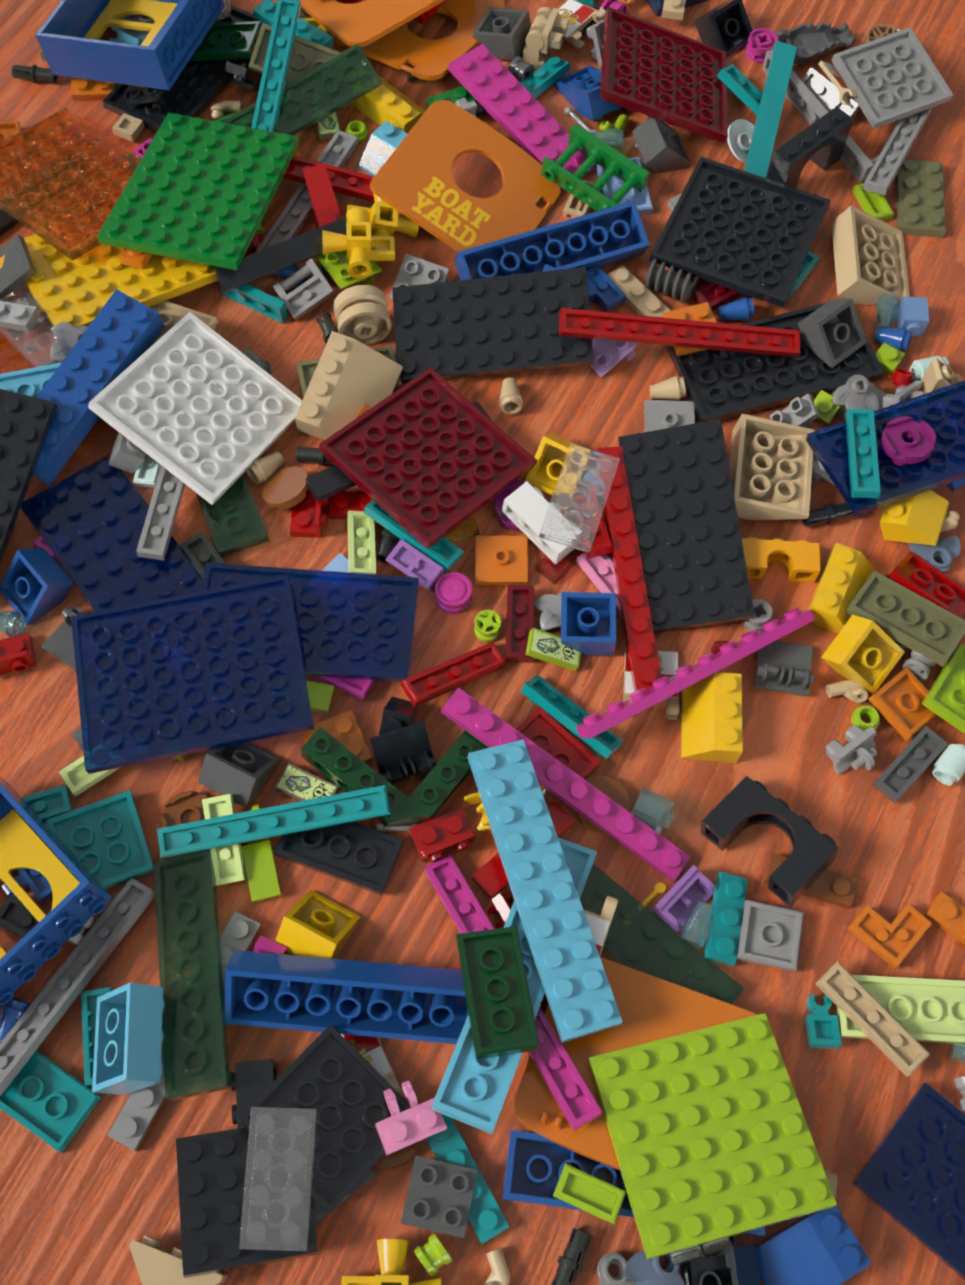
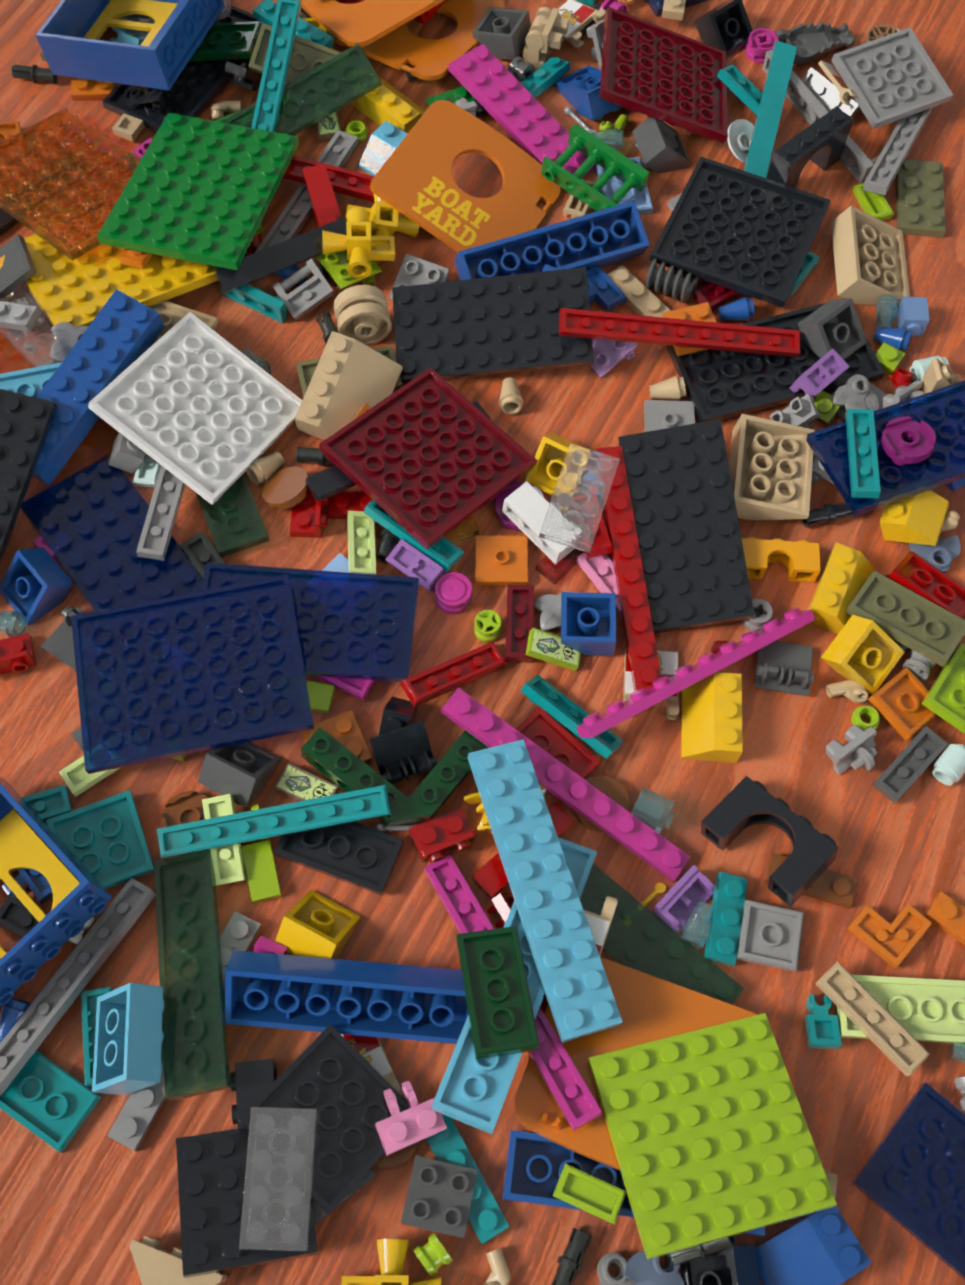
none -> medium lavender hinge [790,349,850,396]

